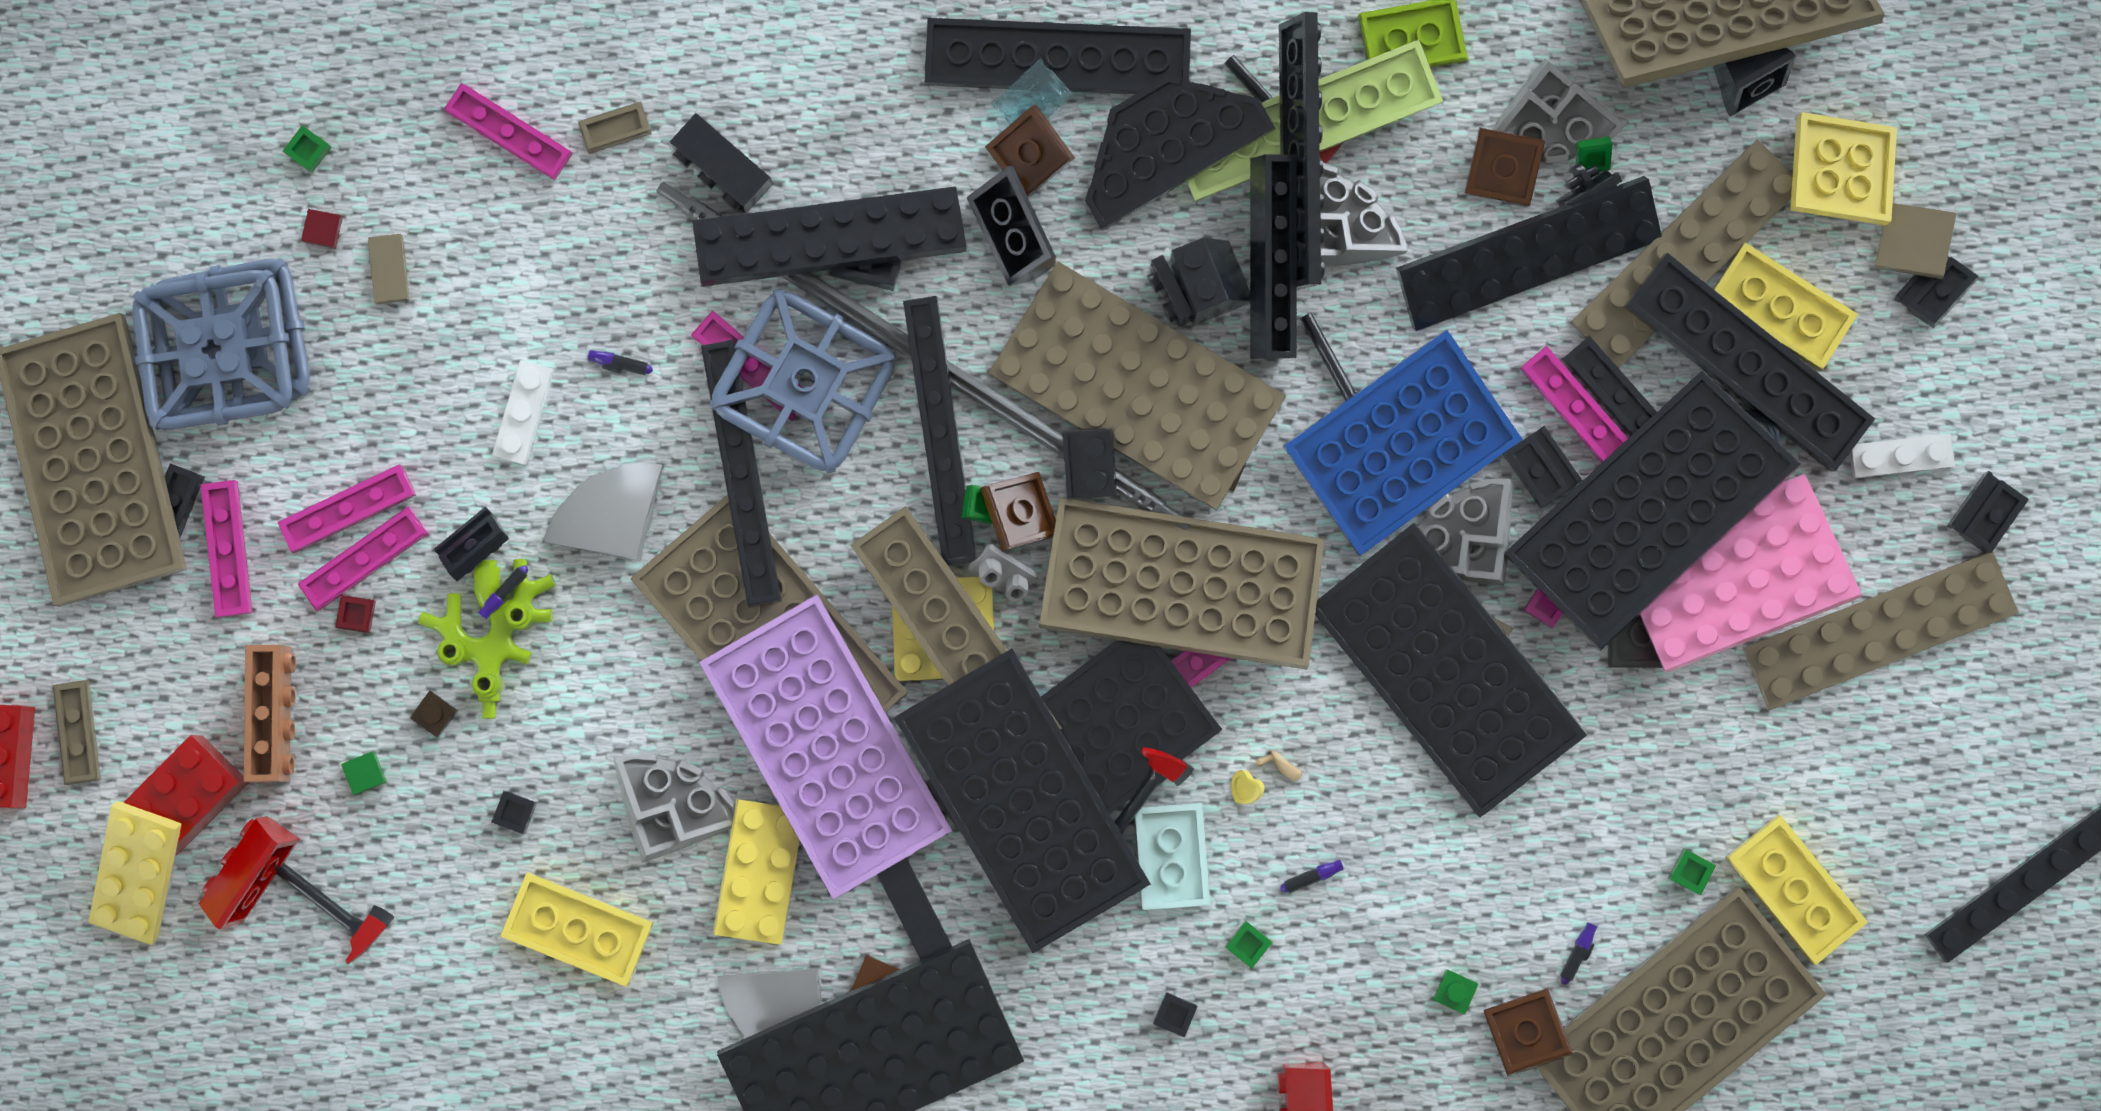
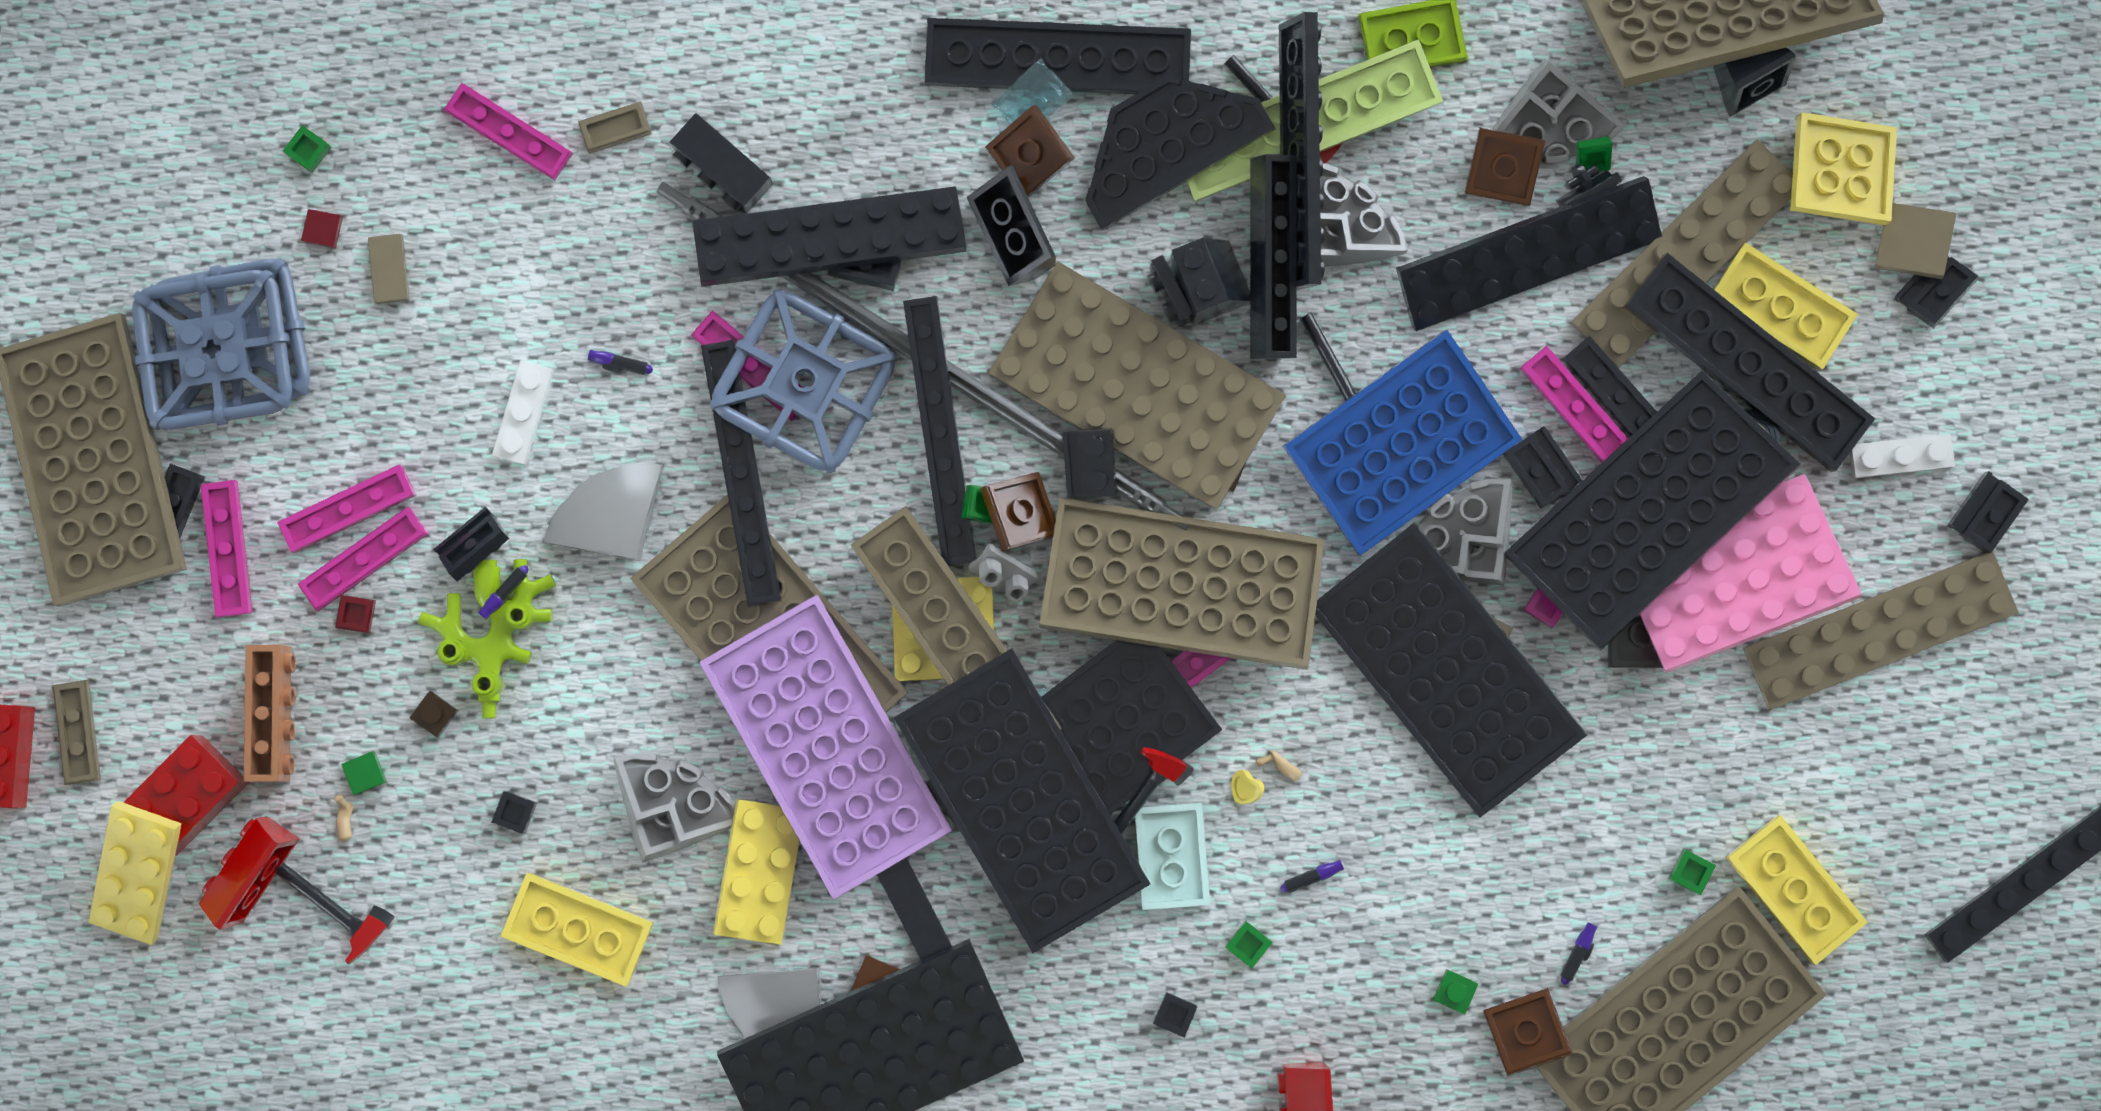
none -> tan piece [335,795,353,842]

